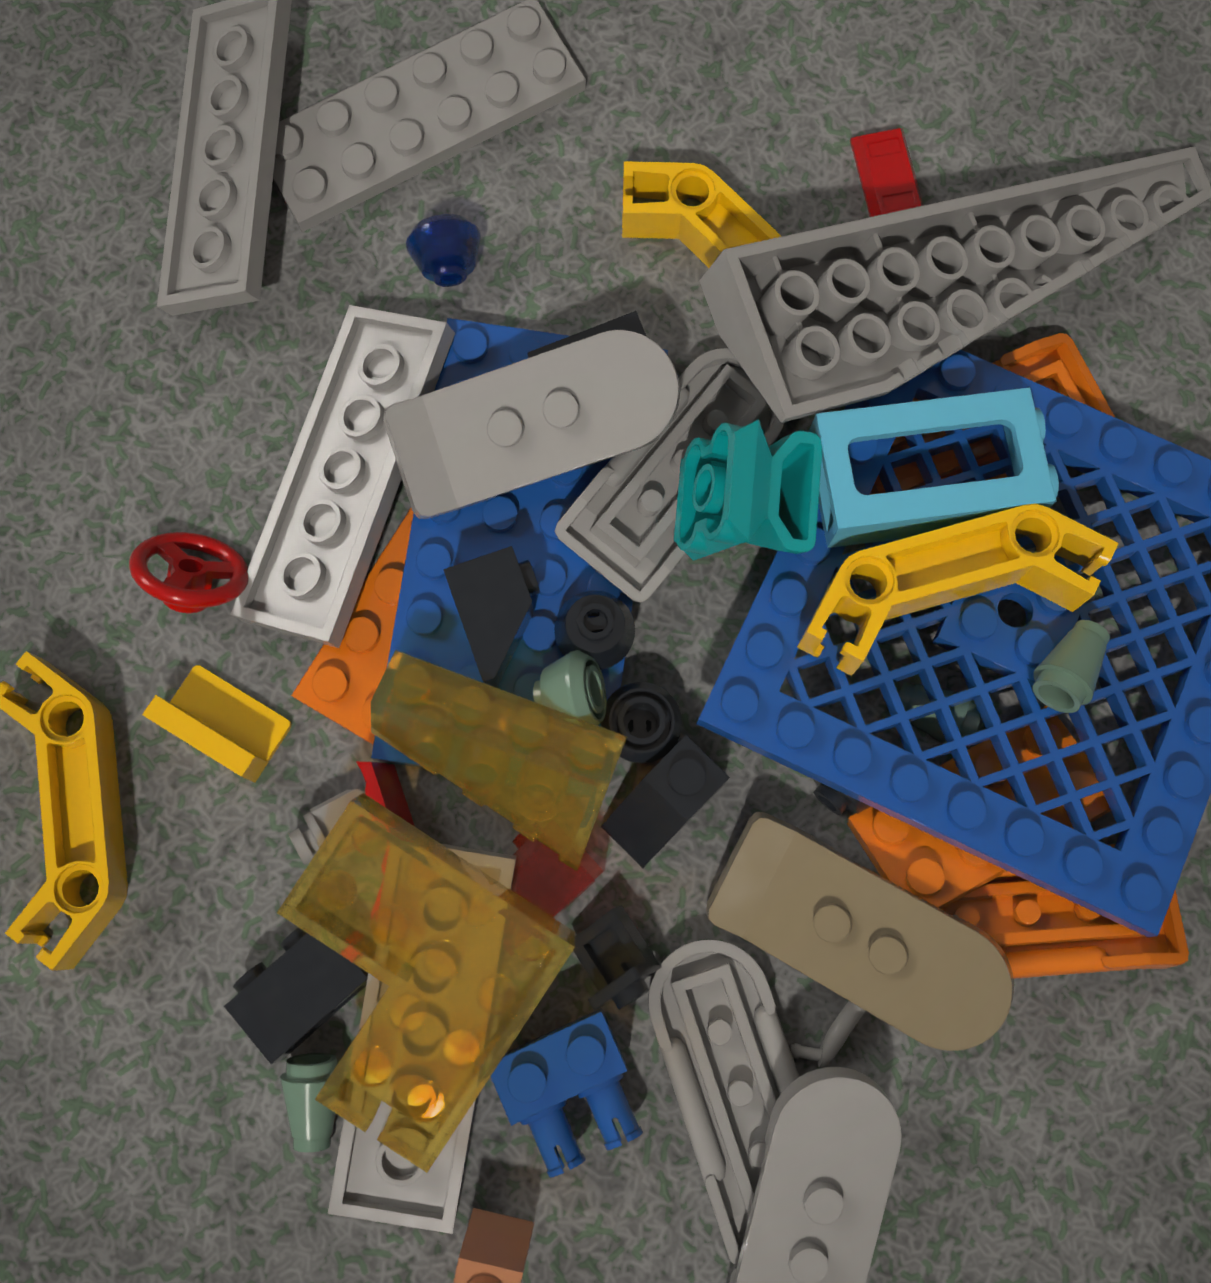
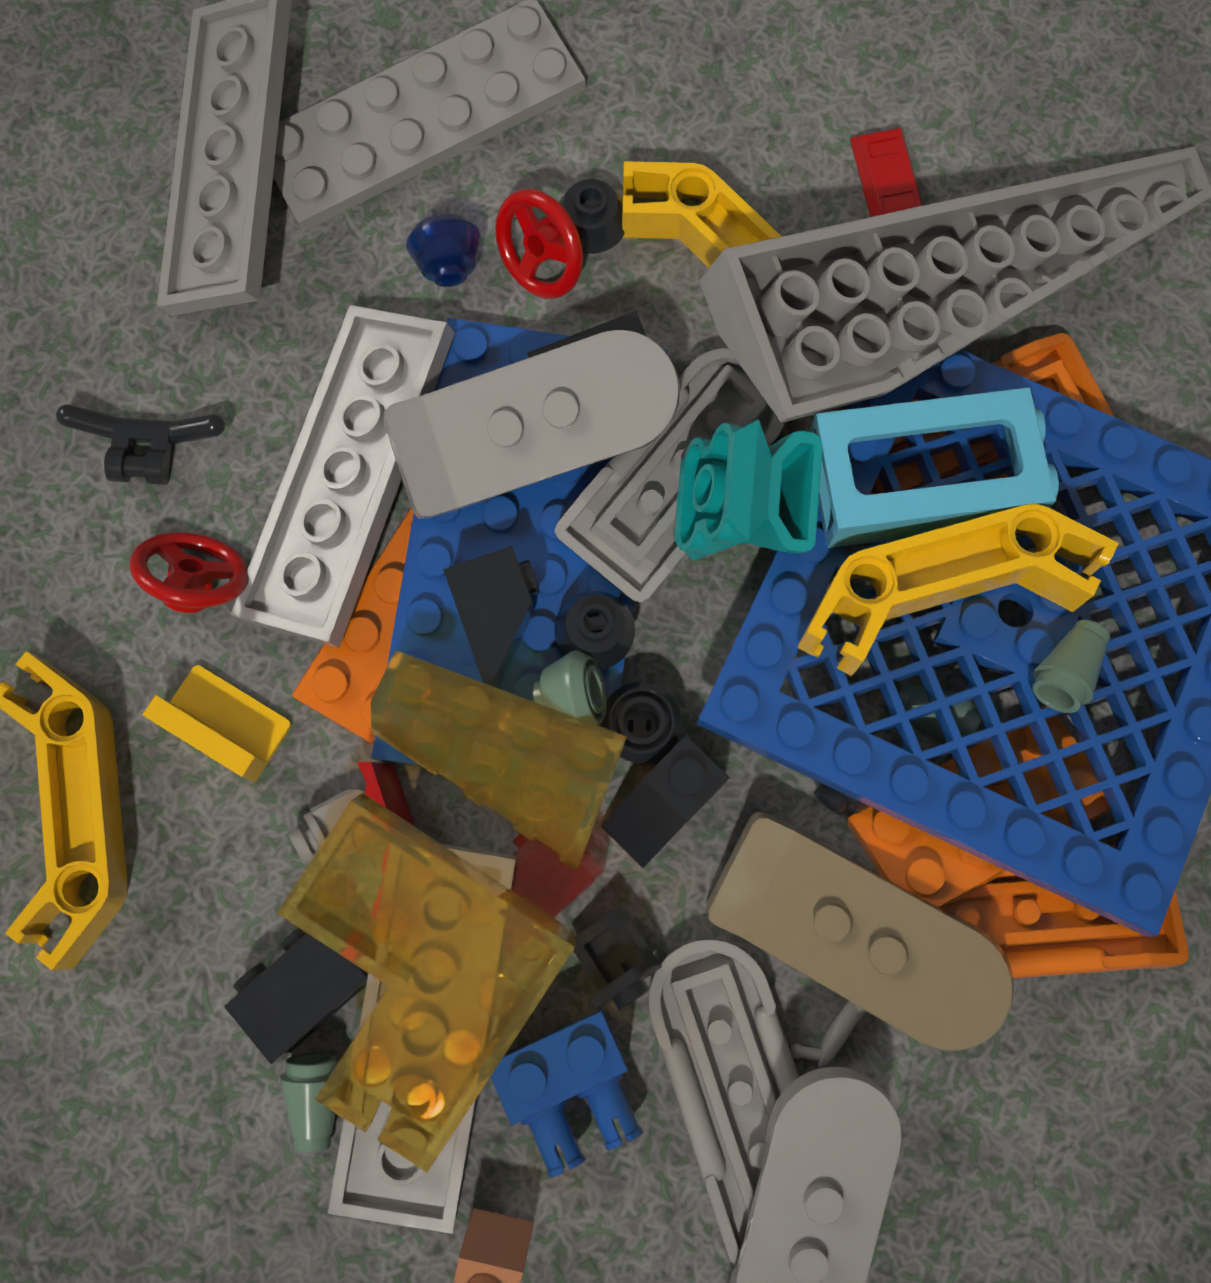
none -> black piece [56,404,225,485]
none -> red piece [495,189,583,299]
none -> black cone [559,179,625,254]

